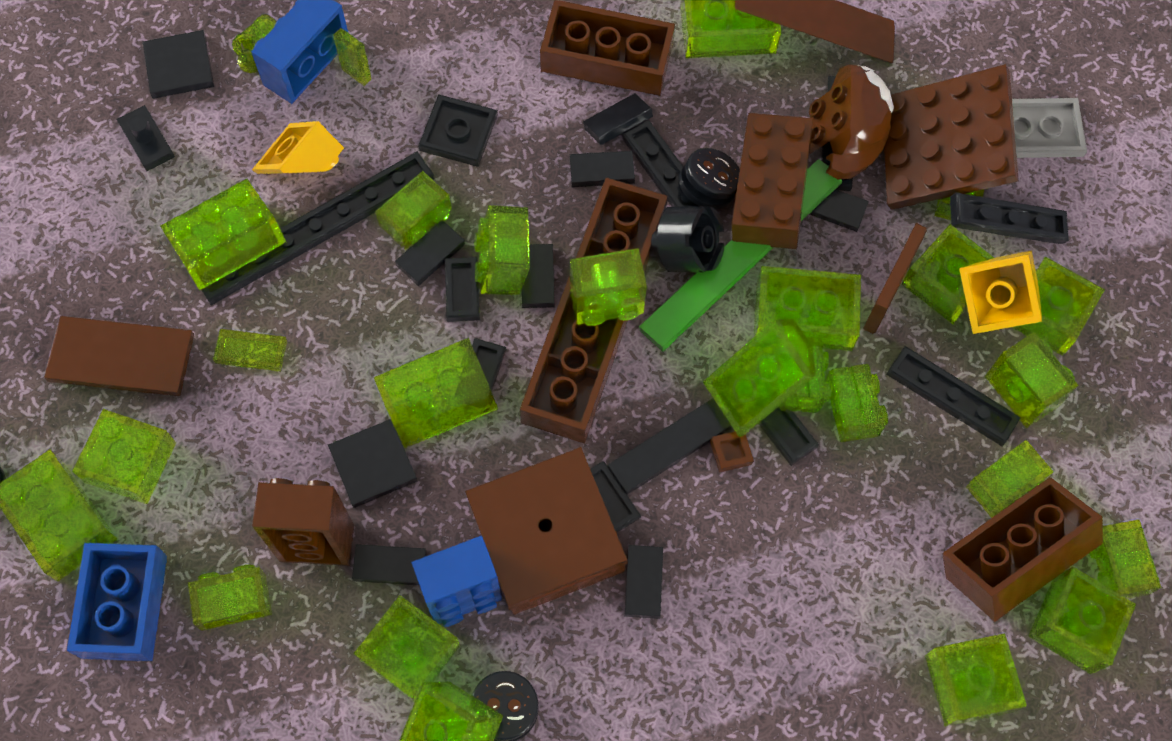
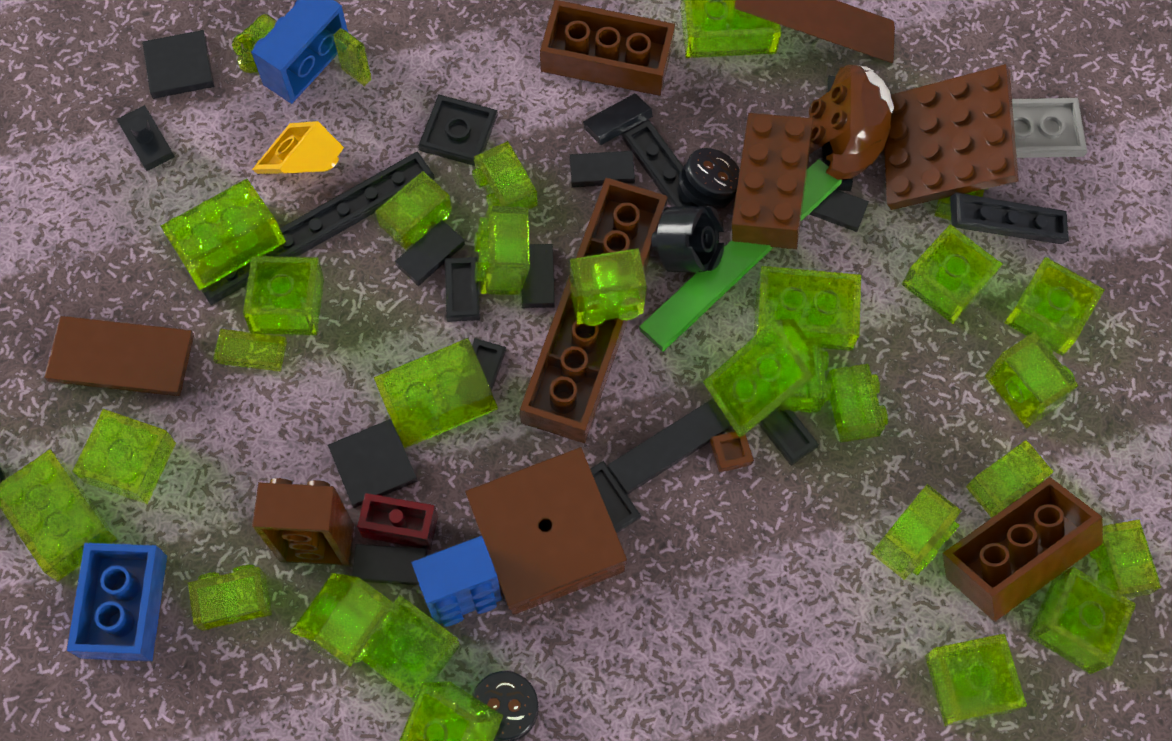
black tile [624,545,664,619] -> none
reddish brown tile [863,223,927,334] -> none
black tile [886,346,1021,447] -> none
yellow slope [959,250,1042,334] -> none
none -> clear neon green brick [243,256,324,335]
none -> clear neon green brick [290,573,395,667]
none -> dark red brick [357,493,438,550]
none -> clear neon green brick [472,141,538,221]
none -> clear neon green brick [871,484,962,580]

